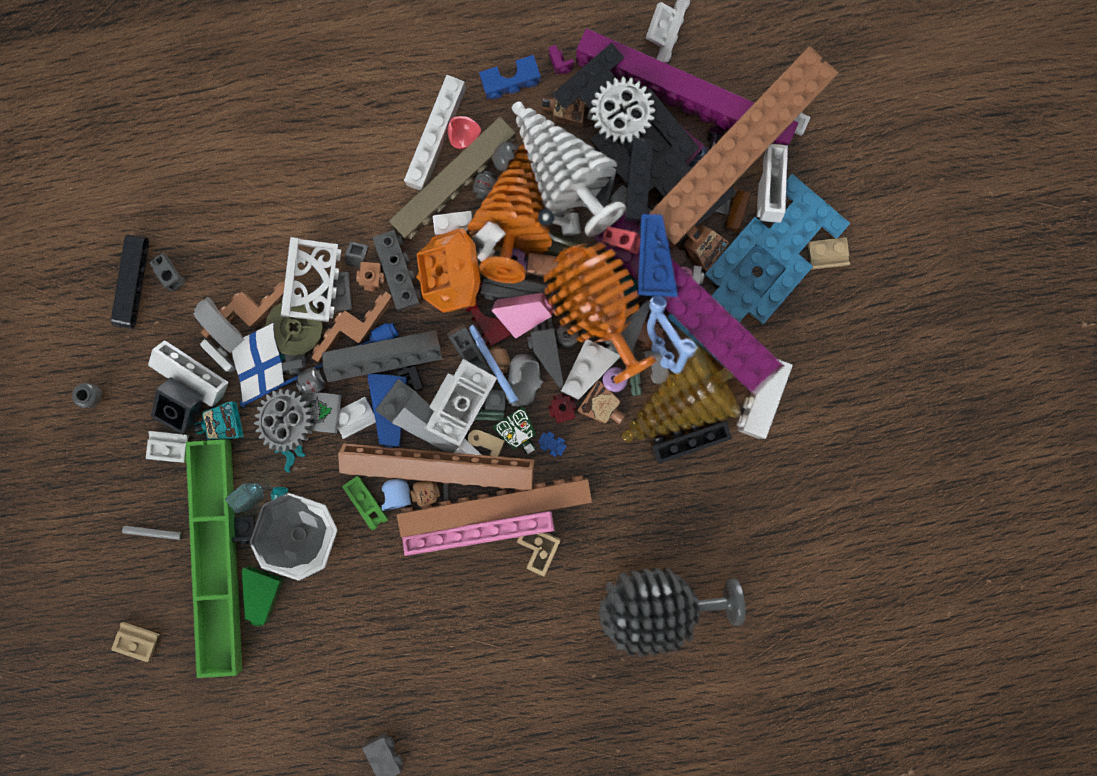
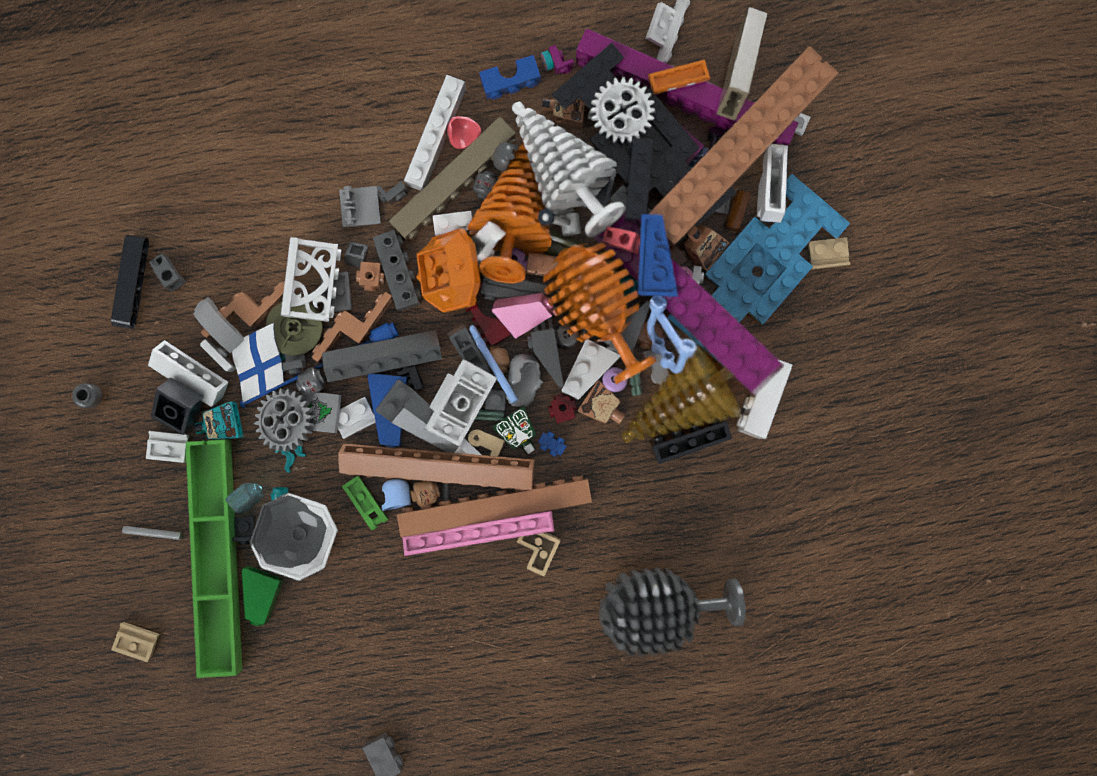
none -> light grey hinge [339,186,381,227]
none -> dark grey bracket [376,181,408,205]
none -> teal tile [541,50,554,71]
none -> orange plate [648,60,710,95]
none -> brick [716,7,767,120]

